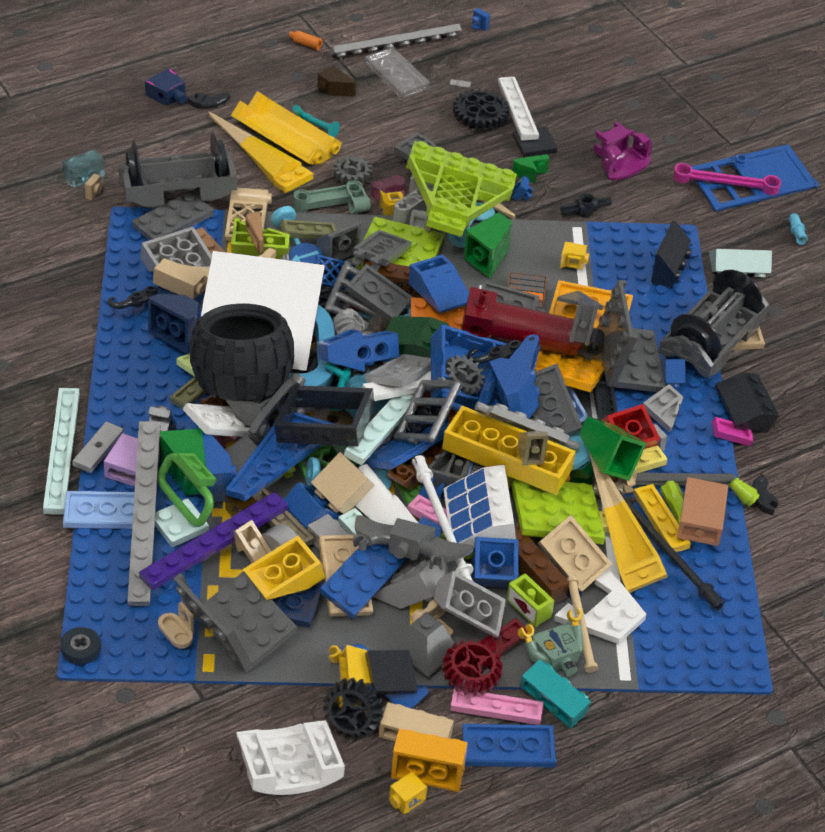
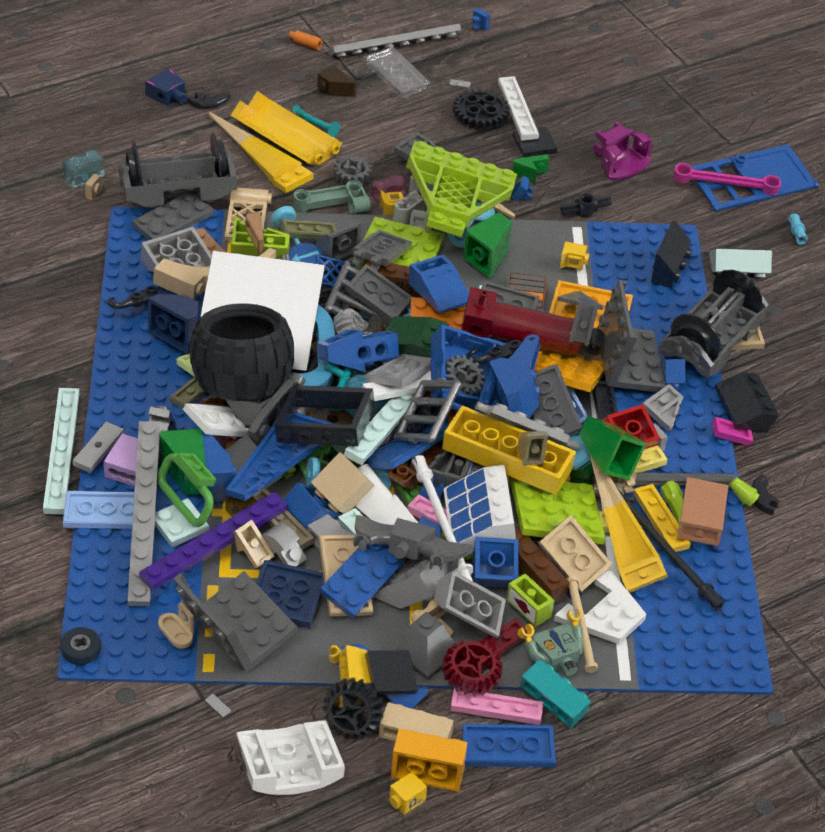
yellow slope [243,535,325,600] -> none
none -> light grey piece [205,694,231,717]

